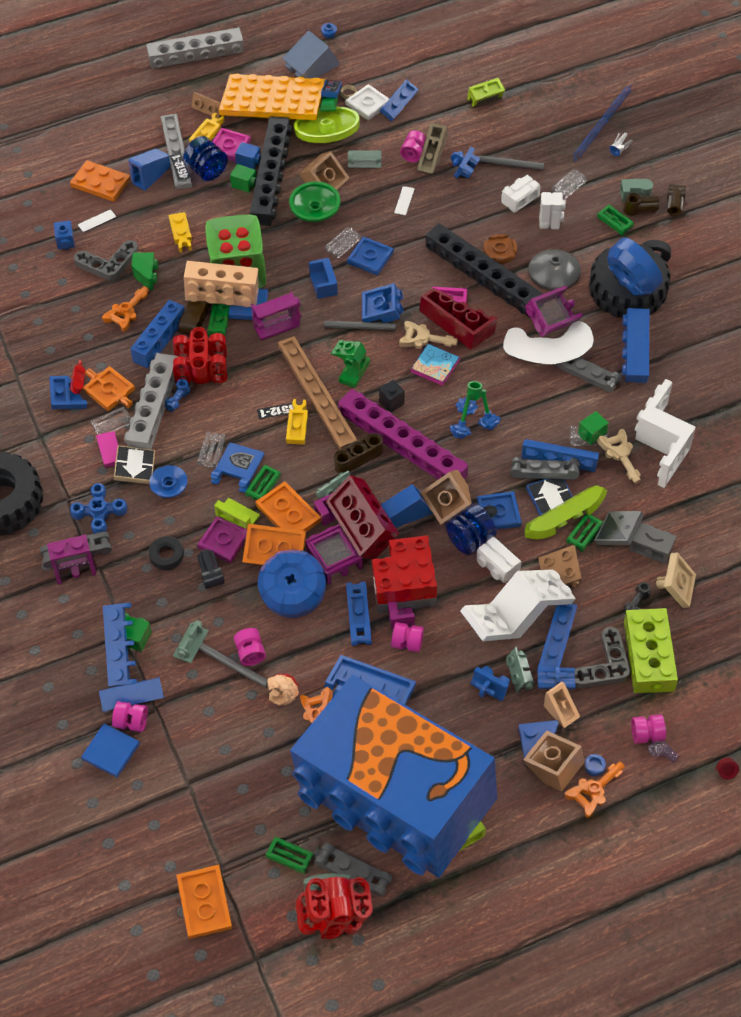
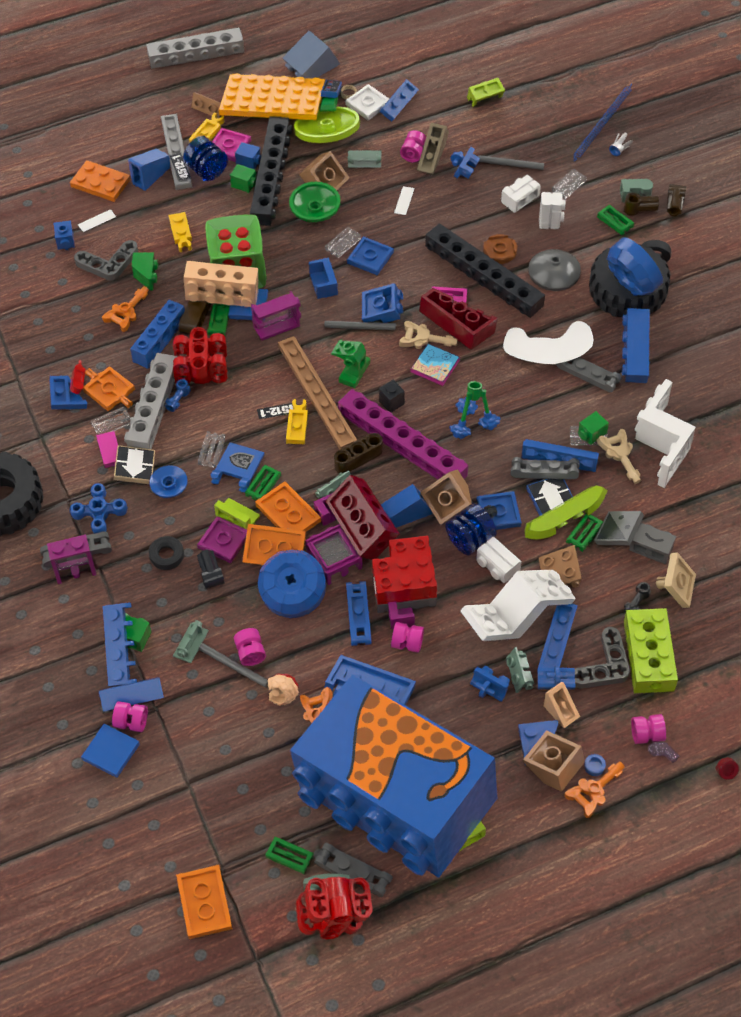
blue plate [321,23,337,38] -> none
magenta window [525,285,583,337] -> none

